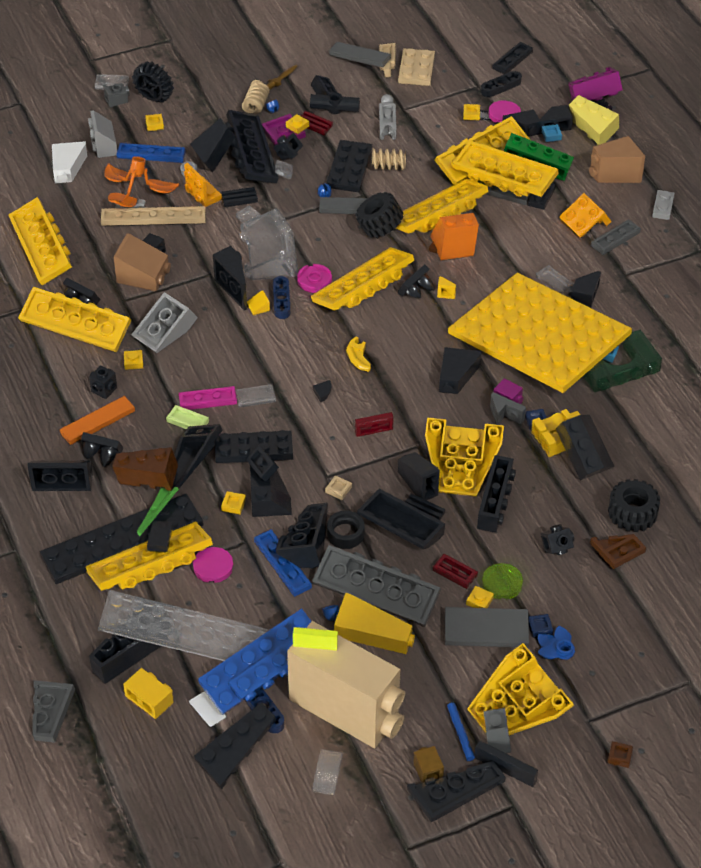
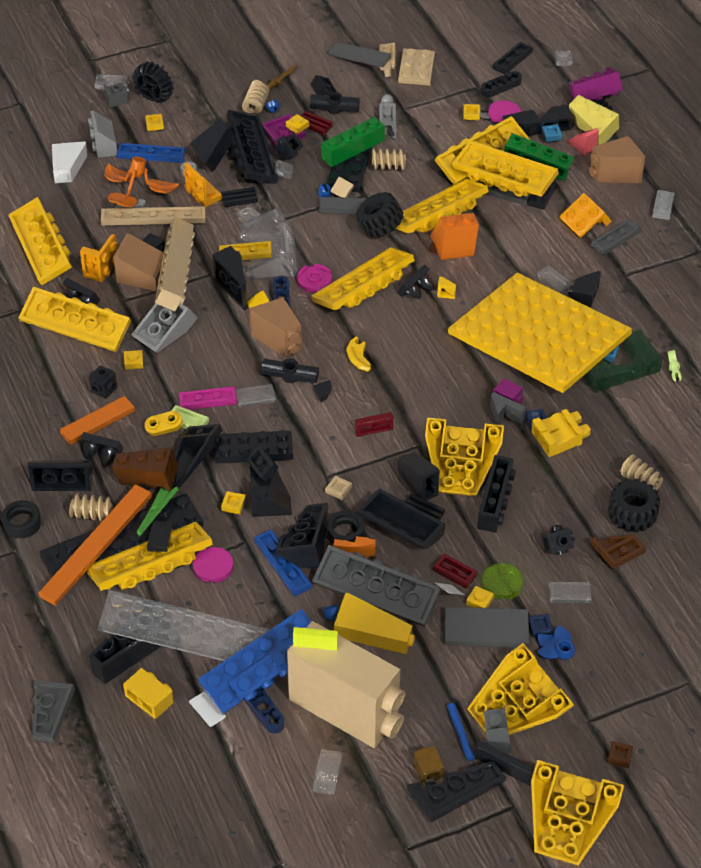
black wing [194,702,276,789] -> none
black slope [439,347,482,394] -> none
black slope [556,415,614,481] -> none
none -> black tyre [2,500,41,539]
none -> orange tile [38,485,152,606]
none -> tan piece [69,493,113,521]
none -> light orange bracket [80,234,118,282]
none -> yellow plate [145,411,183,436]
none -> tan brick [155,217,195,311]
none -> yellow tile [219,241,272,260]
none -> medium nougat slope [249,297,302,357]
none -> black piece [261,359,319,383]
none -> green brick [321,117,385,167]
none -> tan tile [331,177,354,198]
none -> orange slope [333,536,376,558]
none -> white sticker [435,583,464,595]
none -> yellow wedge [531,760,624,866]
none -> clear tile [549,582,591,603]
none -> clear tile [554,51,572,66]
none -> coral slope [567,128,599,155]
none -> tan piece [620,454,663,490]
none -> yellowish green piece [667,350,682,382]

